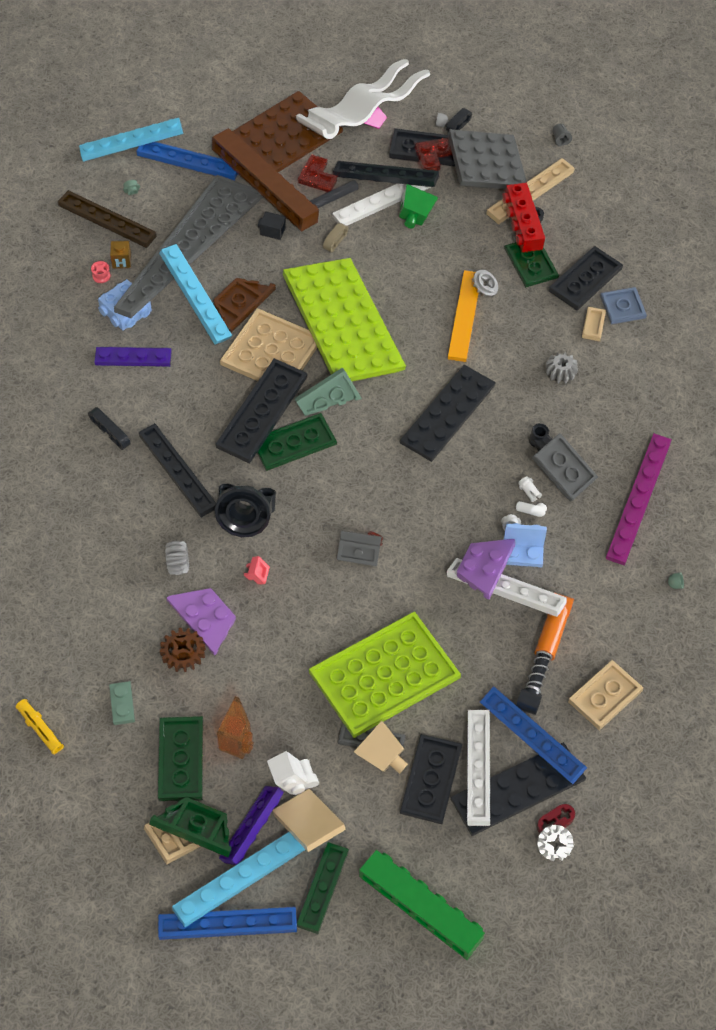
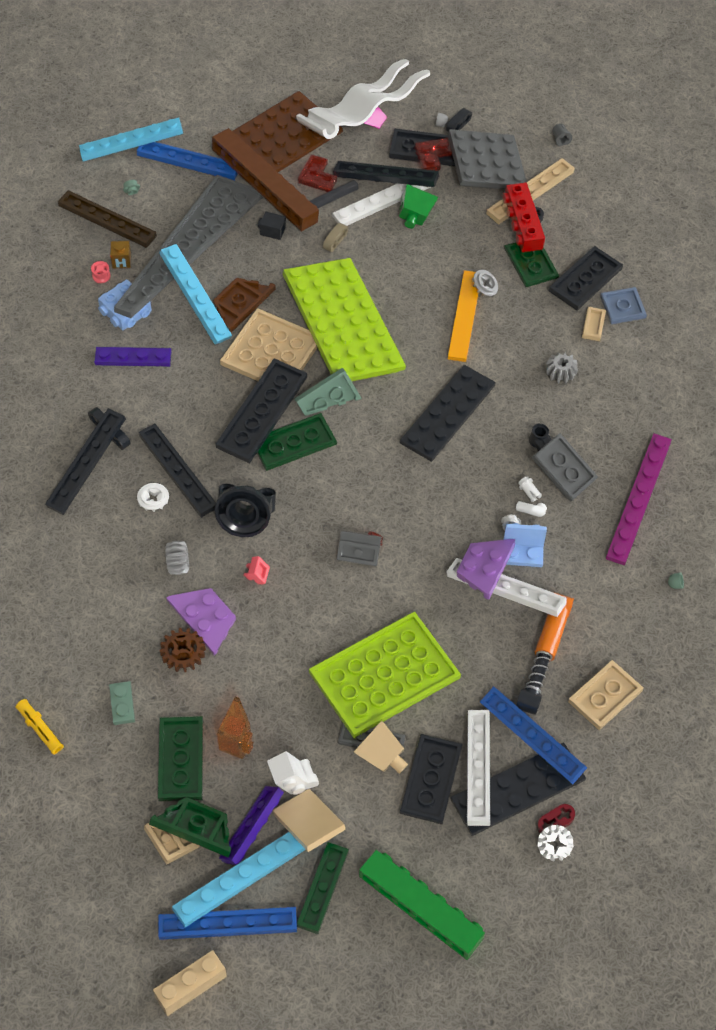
none -> black plate [45,408,126,515]
none -> white gear [137,483,169,512]
none -> tan brick [153,950,227,1016]

